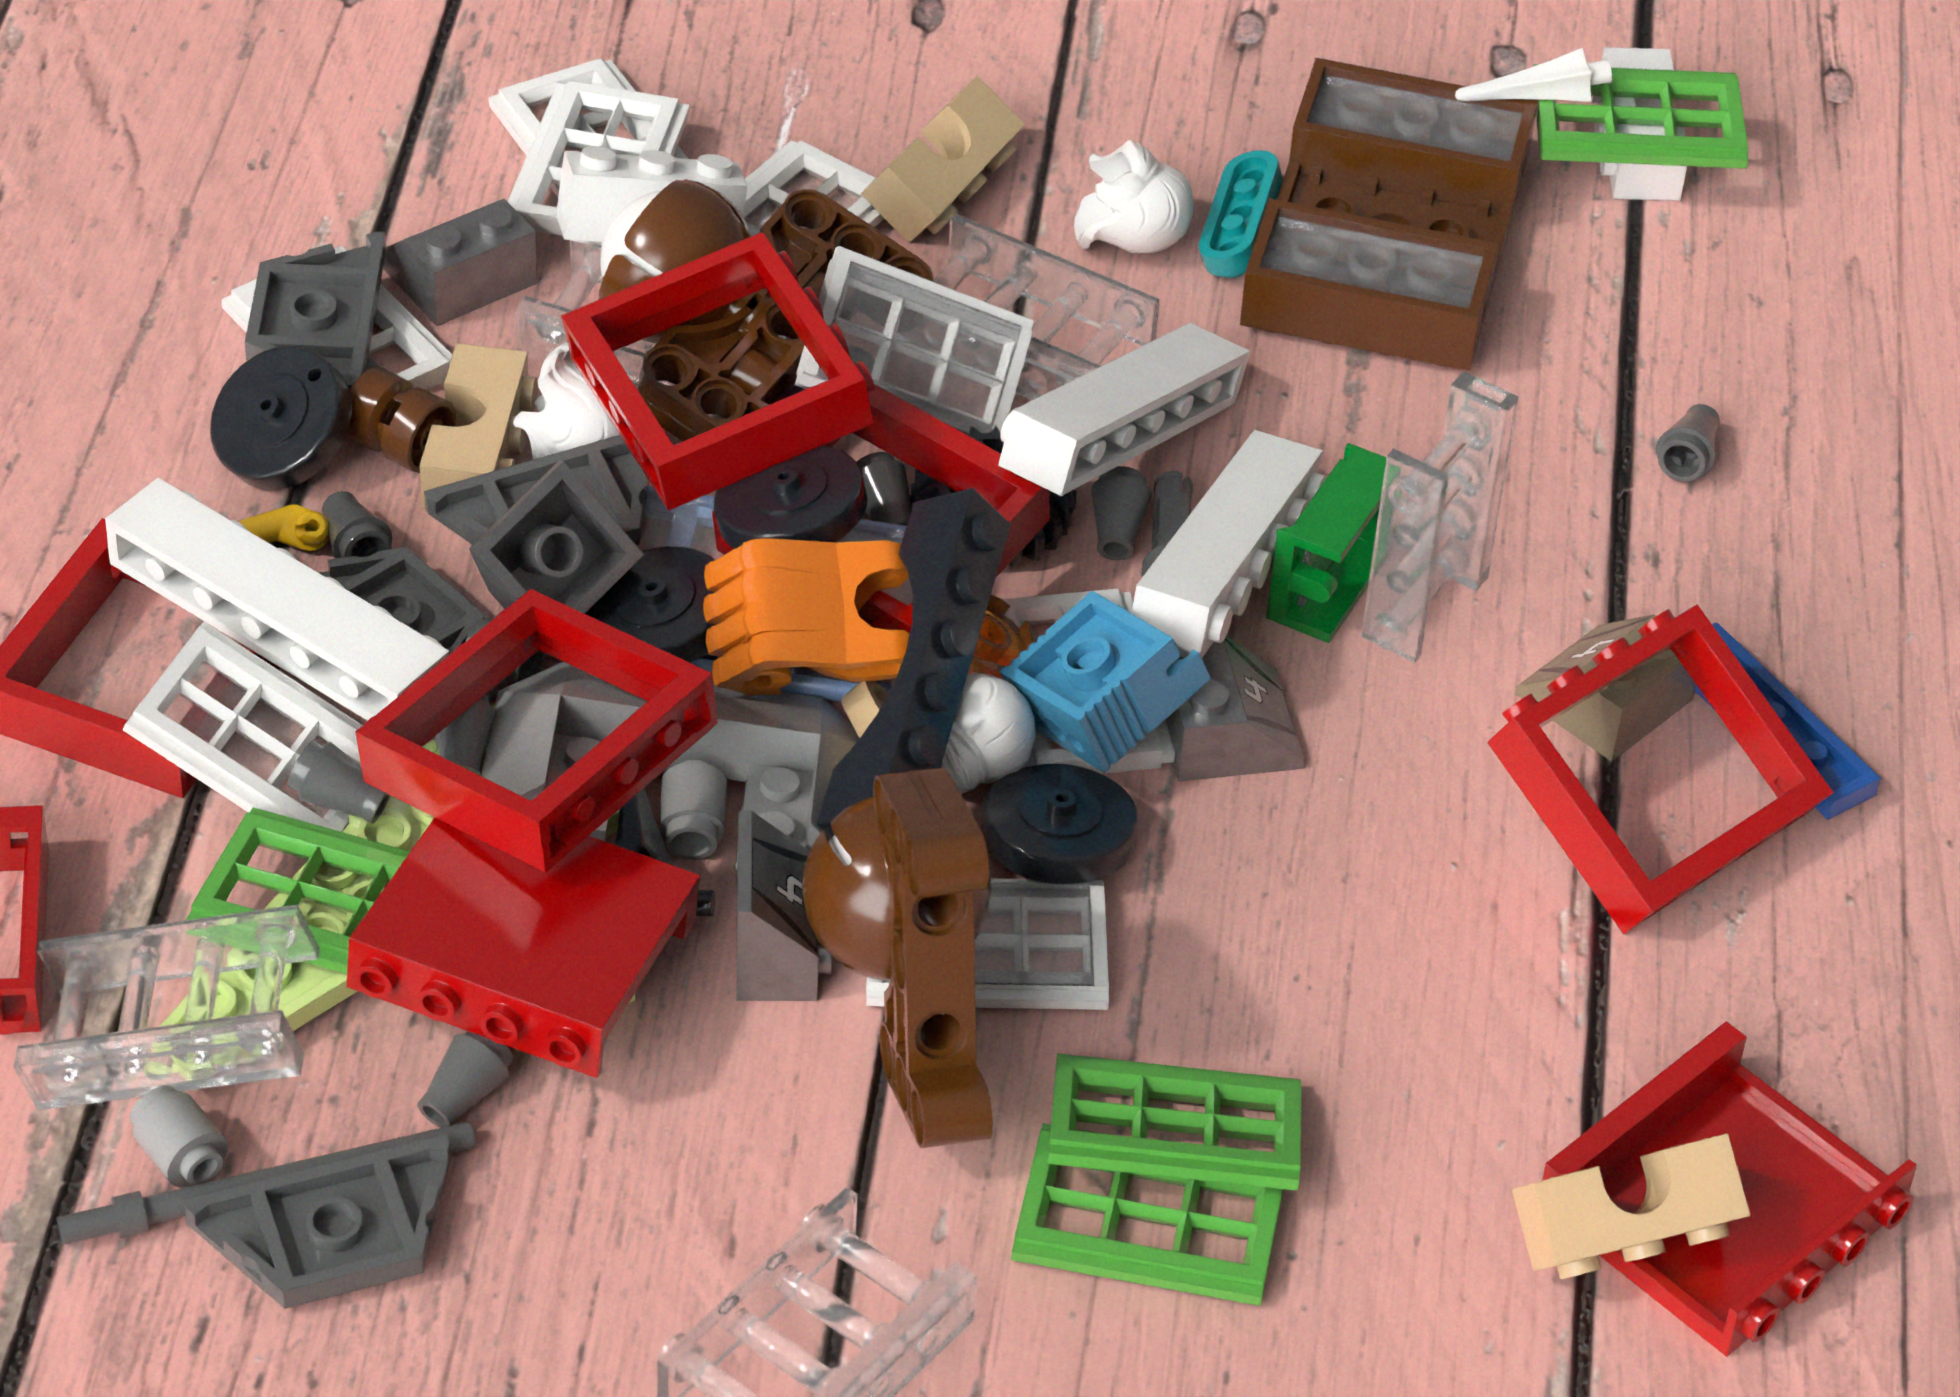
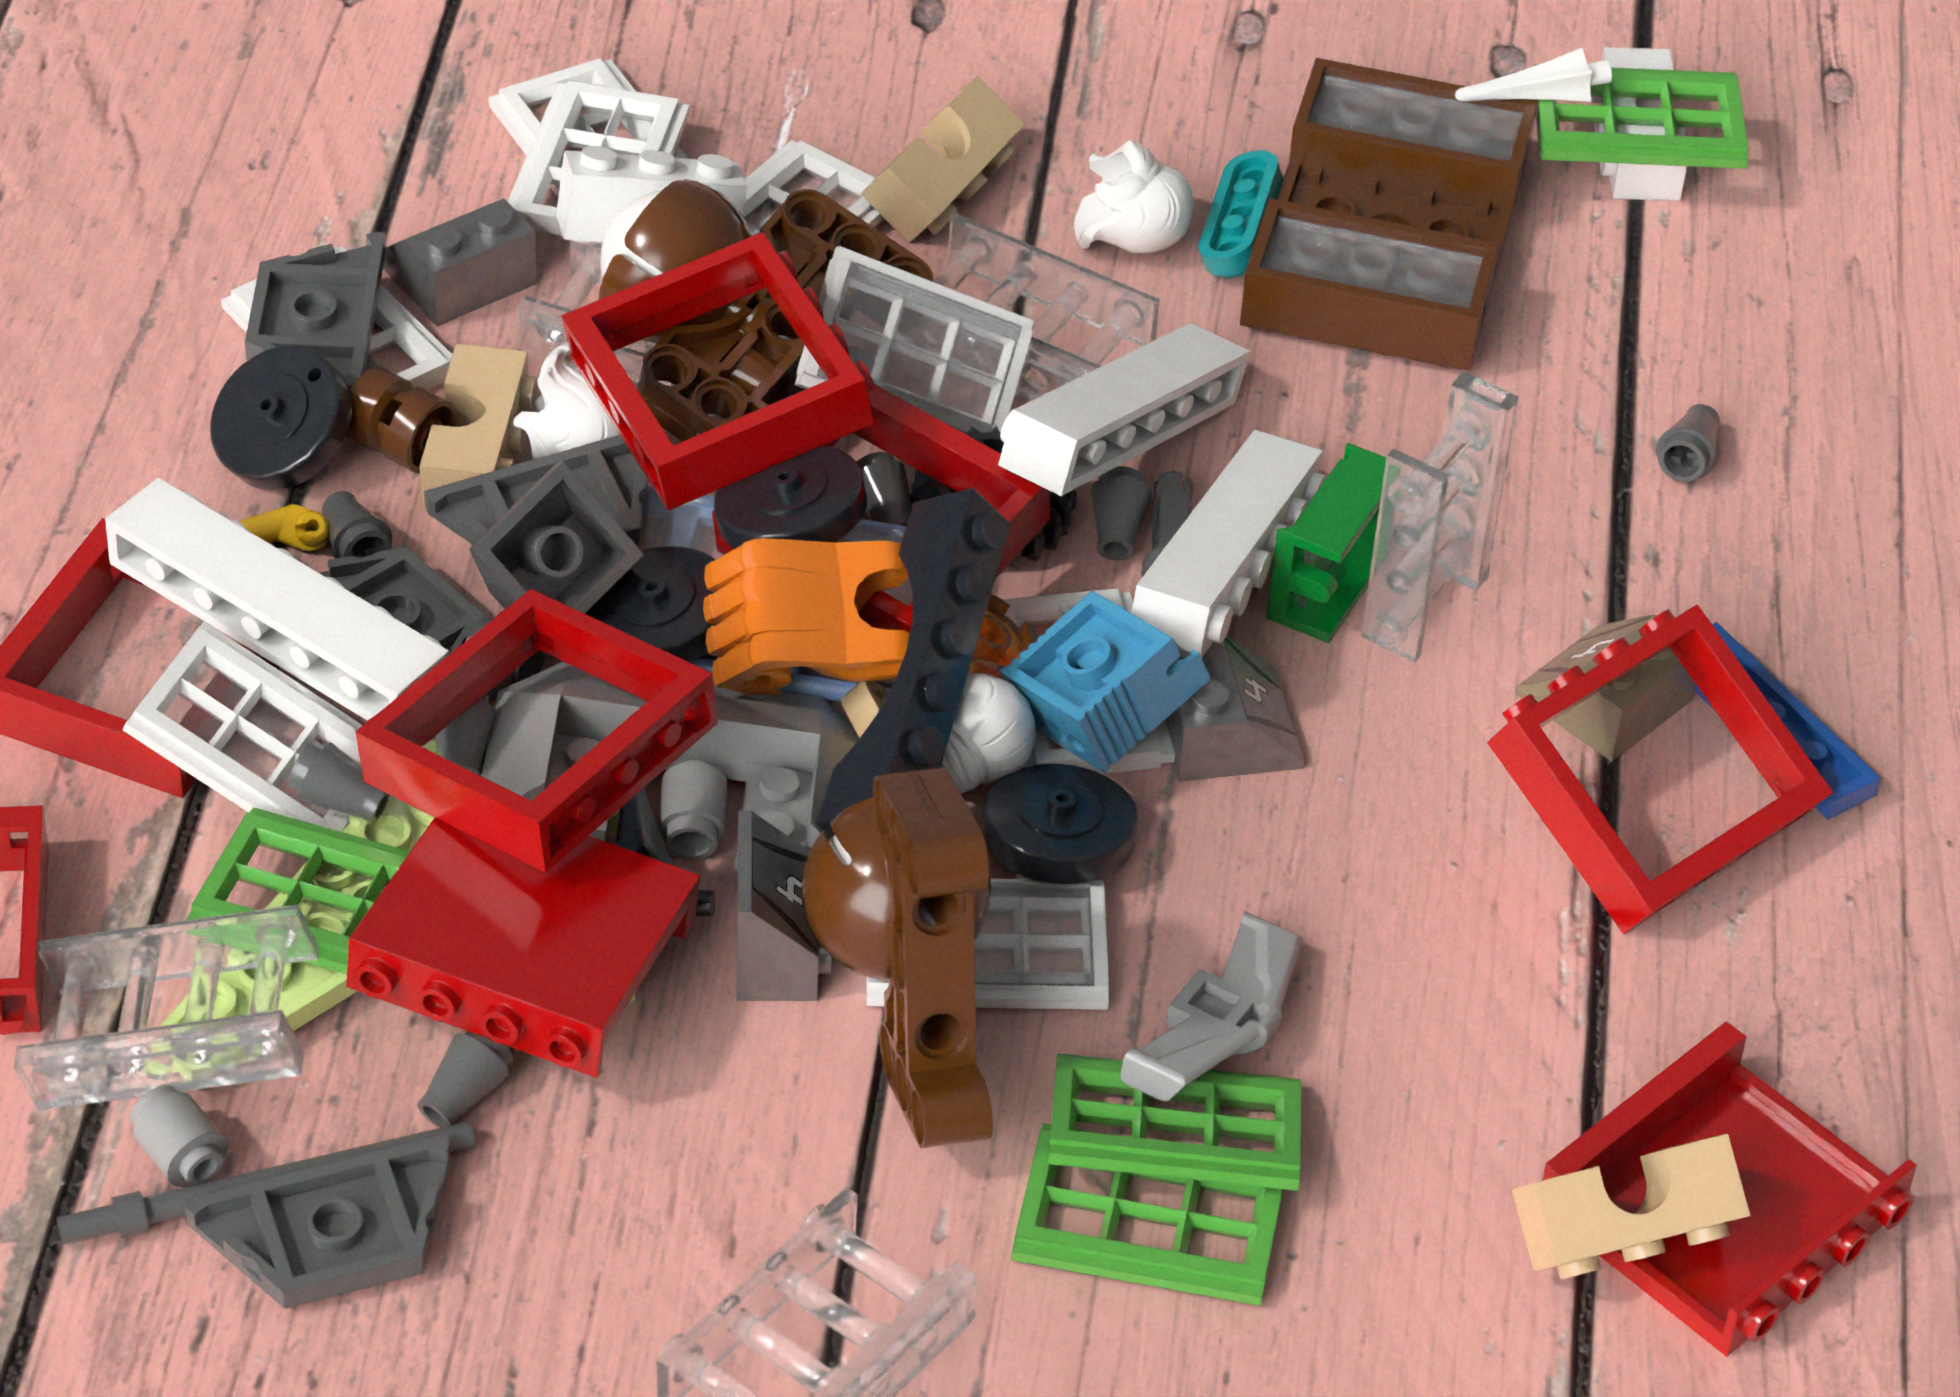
none -> light grey plate [1120,911,1303,1101]

